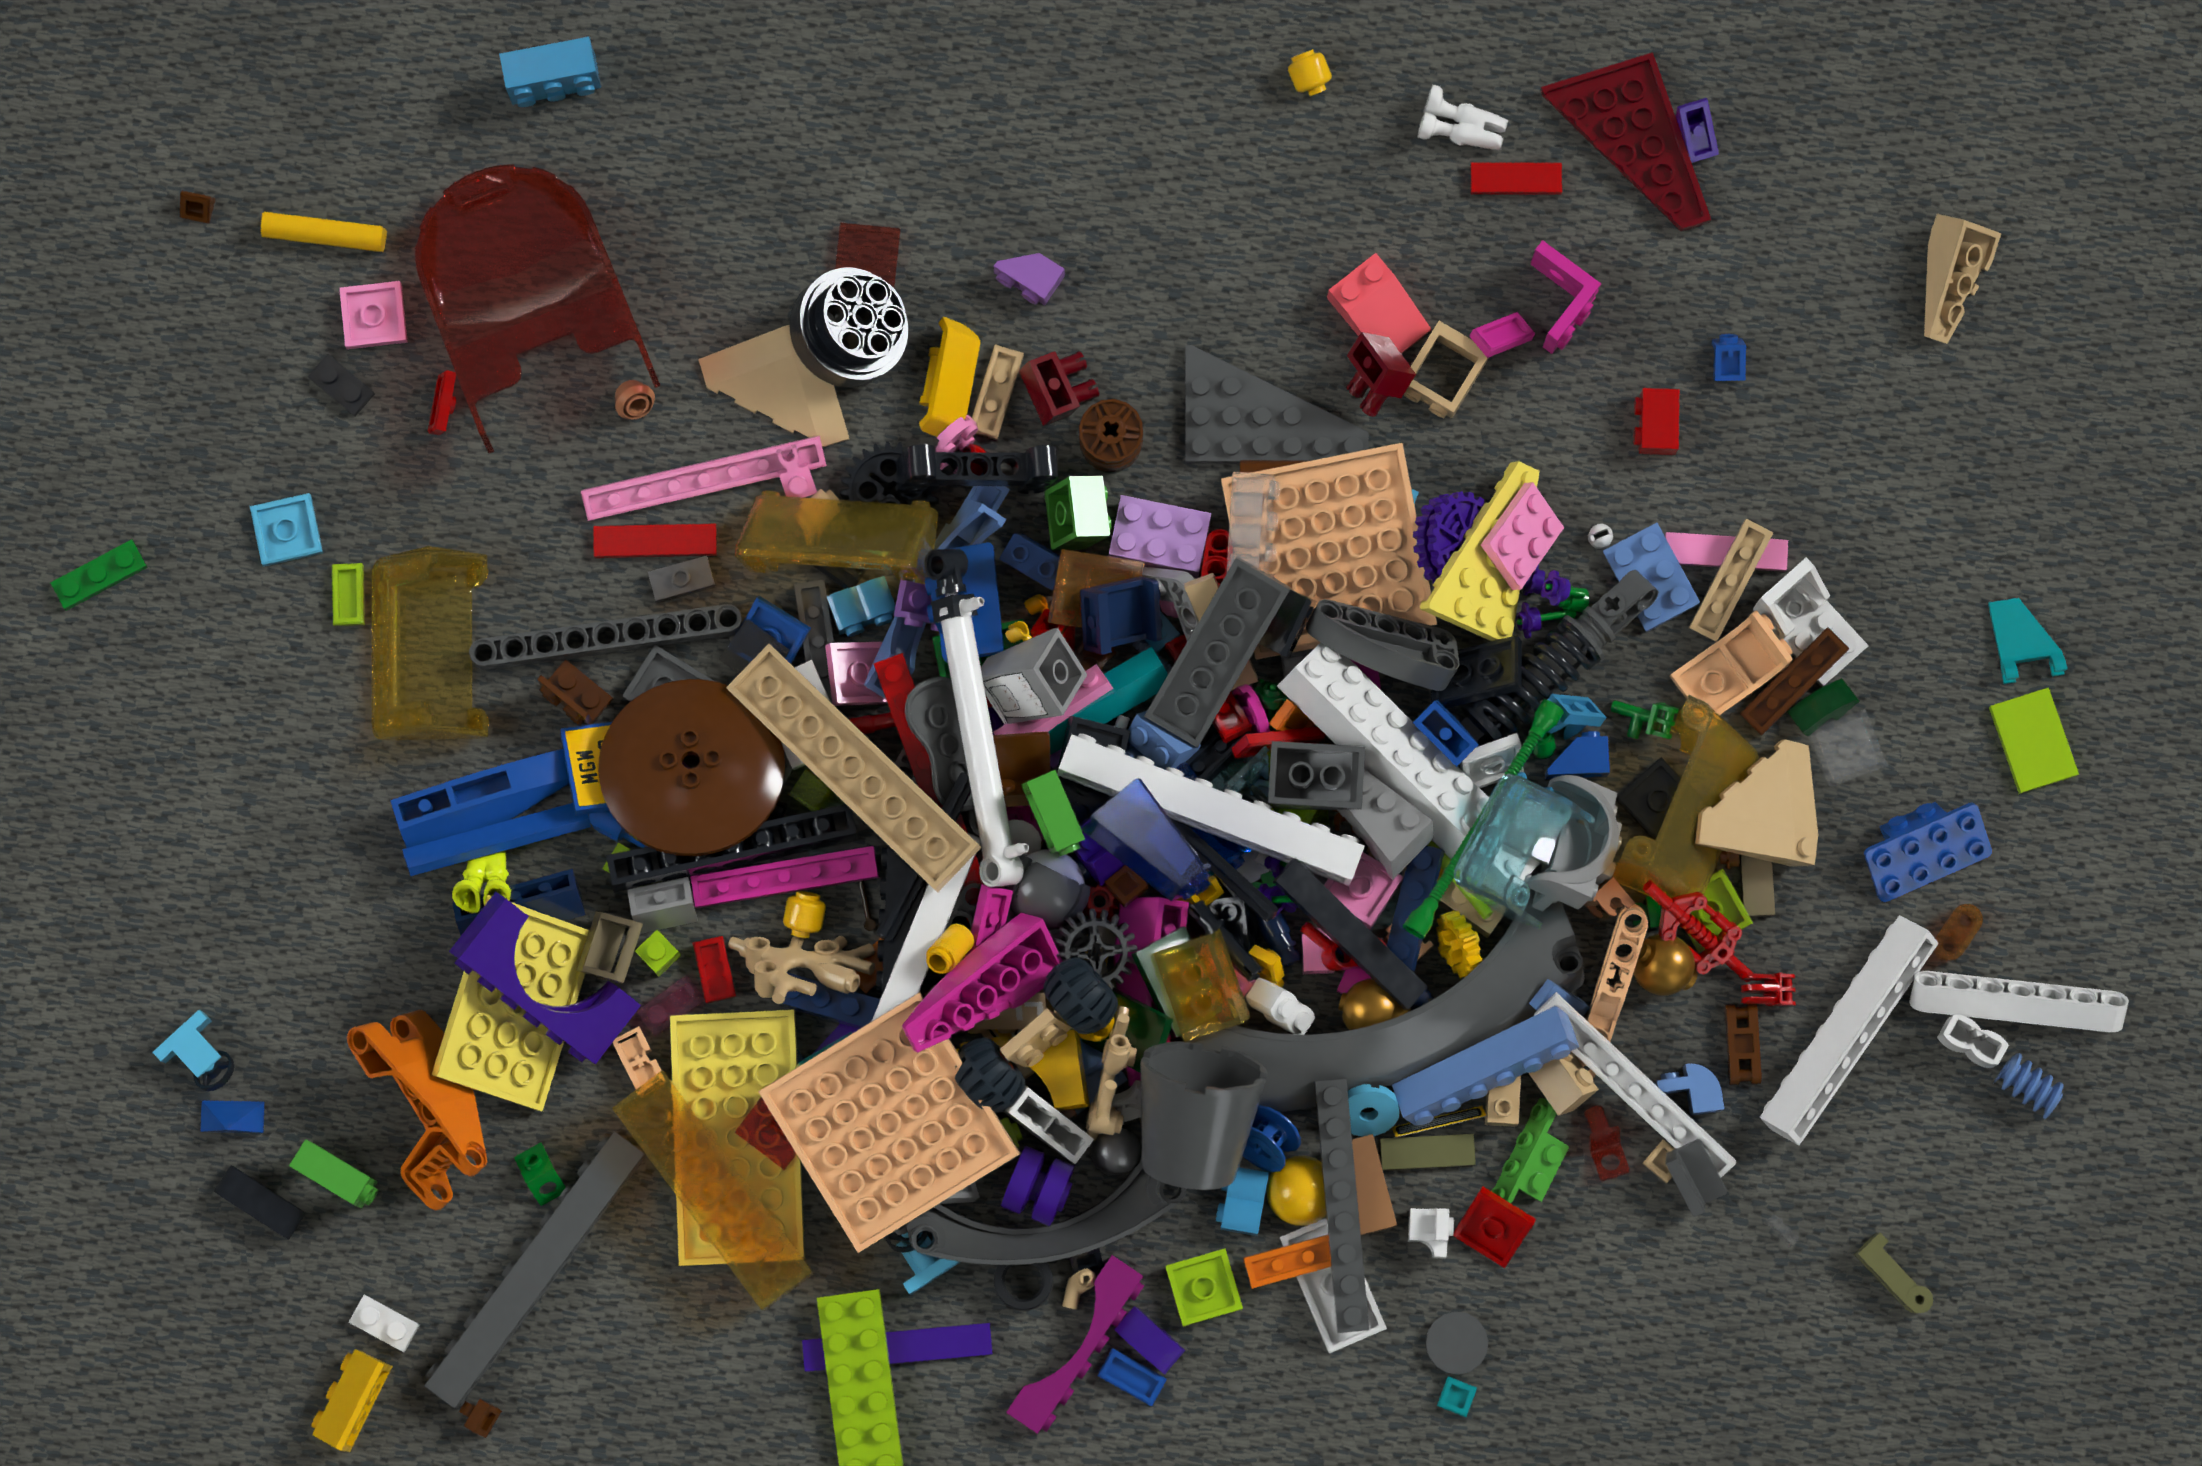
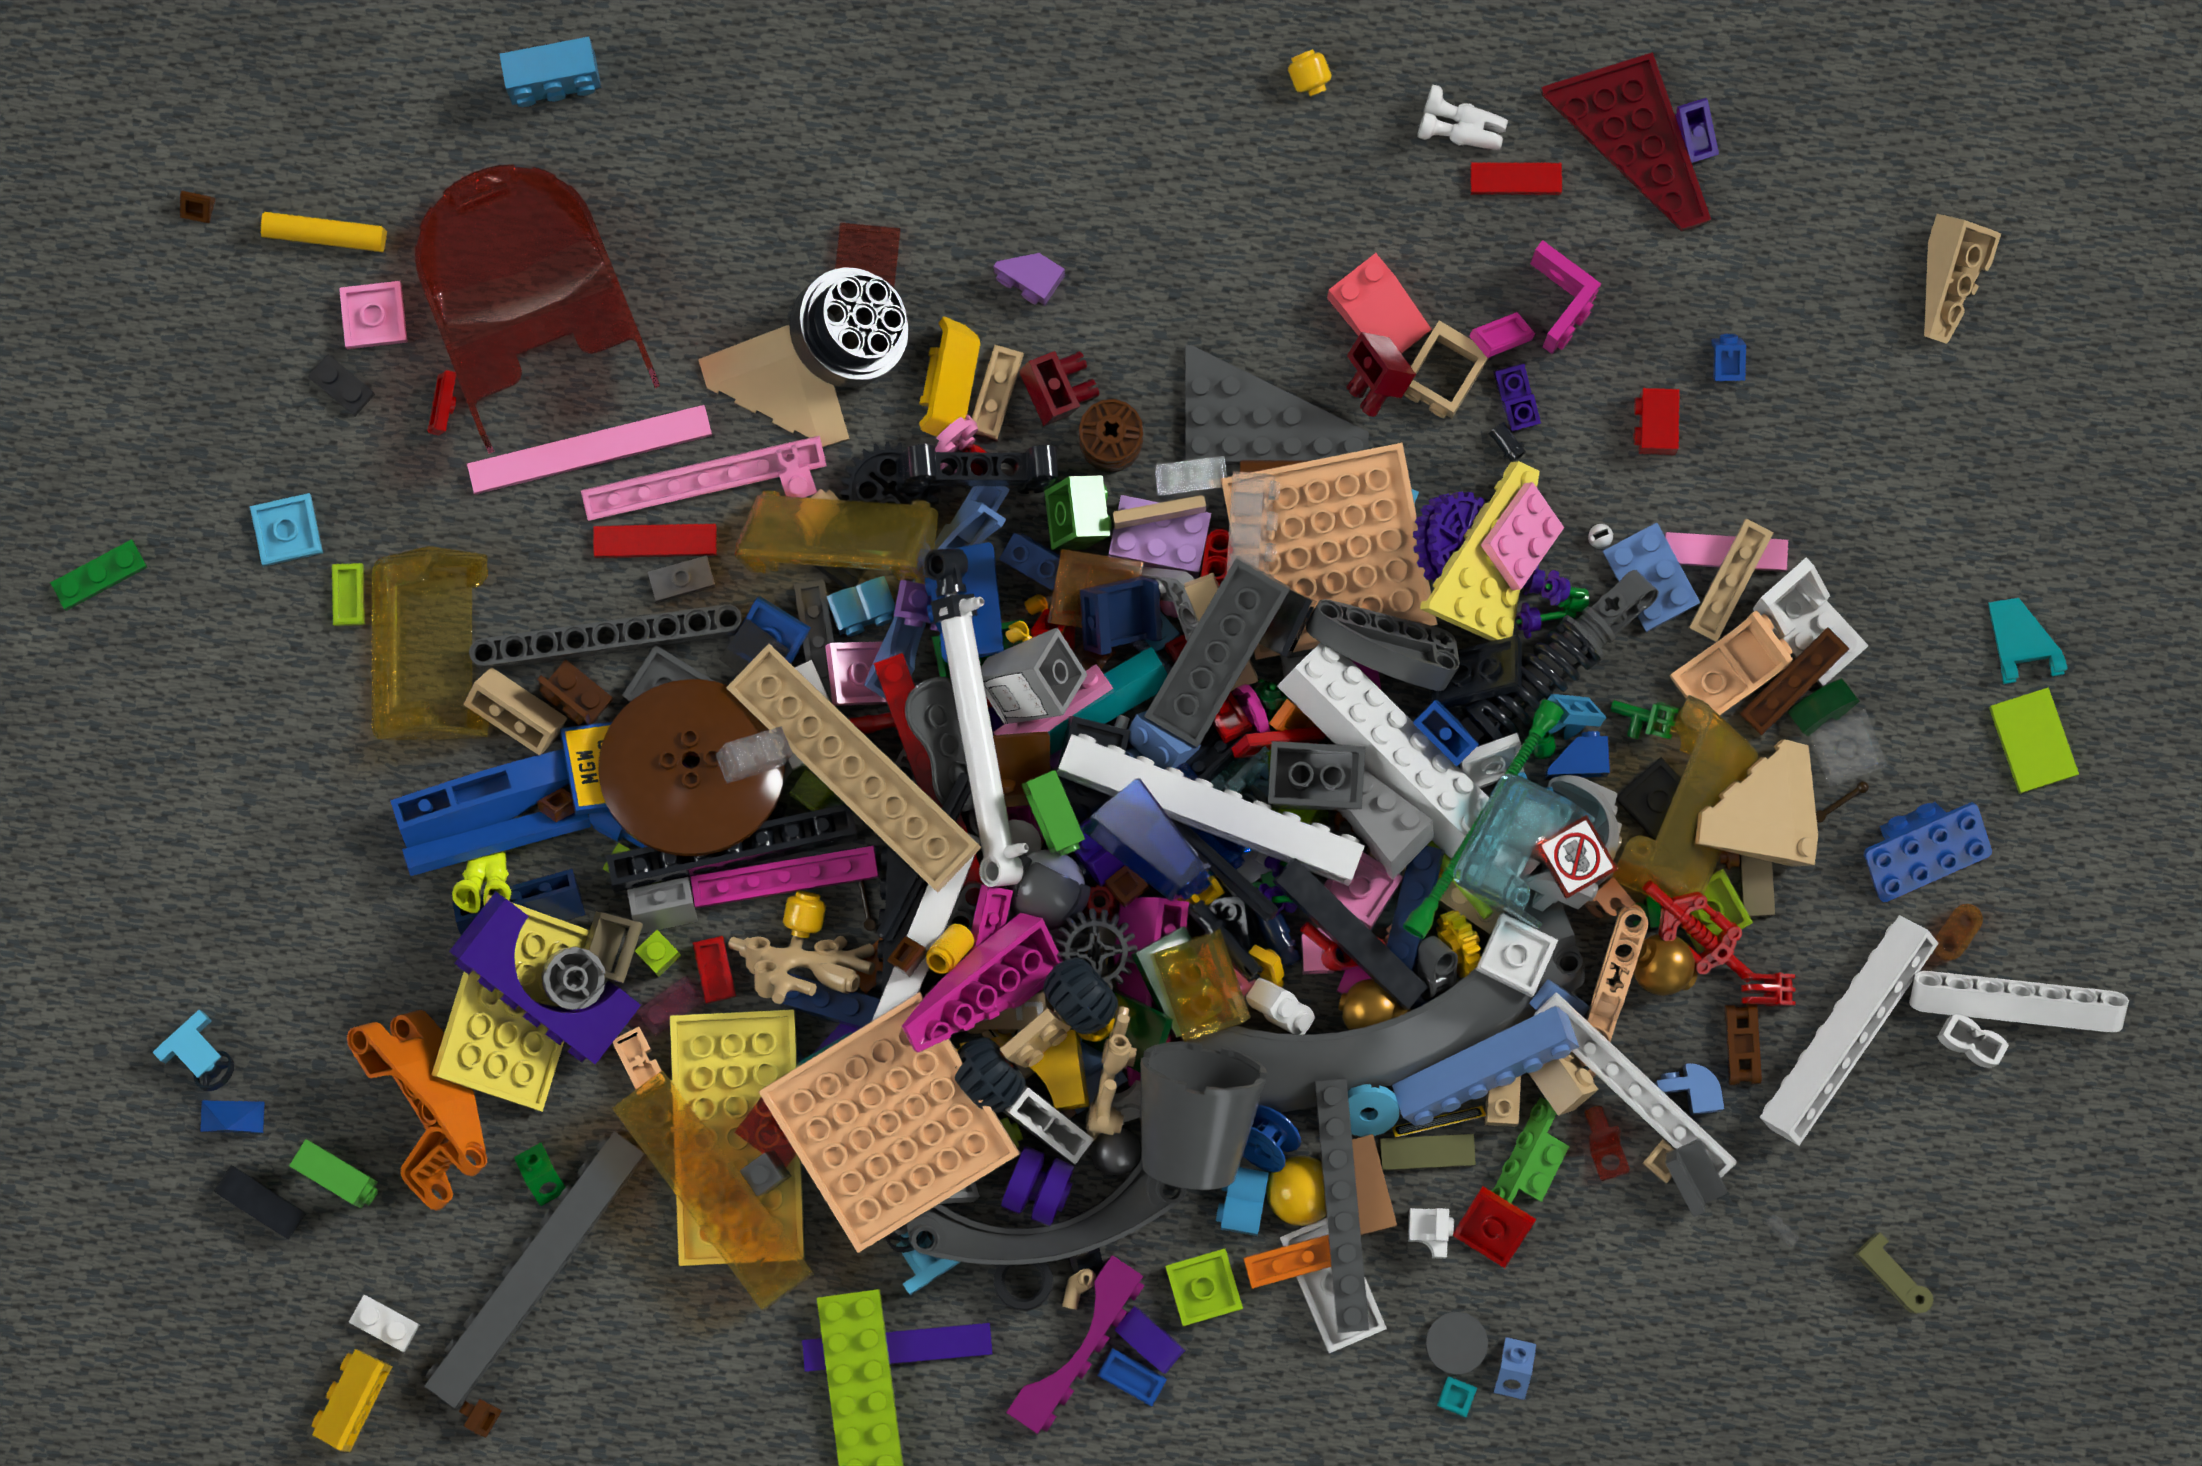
nougat cone [615,380,655,419] -> none
medium blue piece [1994,1053,2063,1119] -> none
none -> tan brick [464,667,567,756]
none -> bright pink tile [467,405,712,495]
none -> reddish brown tile [537,788,575,822]
none -> light grey cylinder [541,947,605,1009]
none -> clear brick [716,726,793,783]
none -> dark grey brick [740,1150,791,1197]
none -> reddish brown slope [887,936,927,978]
none -> tan tile [1113,495,1206,529]
none -> clear brick [1154,456,1227,496]
none -> dark grey piece [1417,936,1458,999]
none -> white tile [1476,913,1558,997]
none -> black pin [1489,422,1526,462]
none -> dark purple slope [1493,363,1541,431]
none -> medium blue bracket [1494,1337,1536,1400]
none -> piece [1534,815,1618,899]
none -> dark brown hinge [1816,781,1869,823]

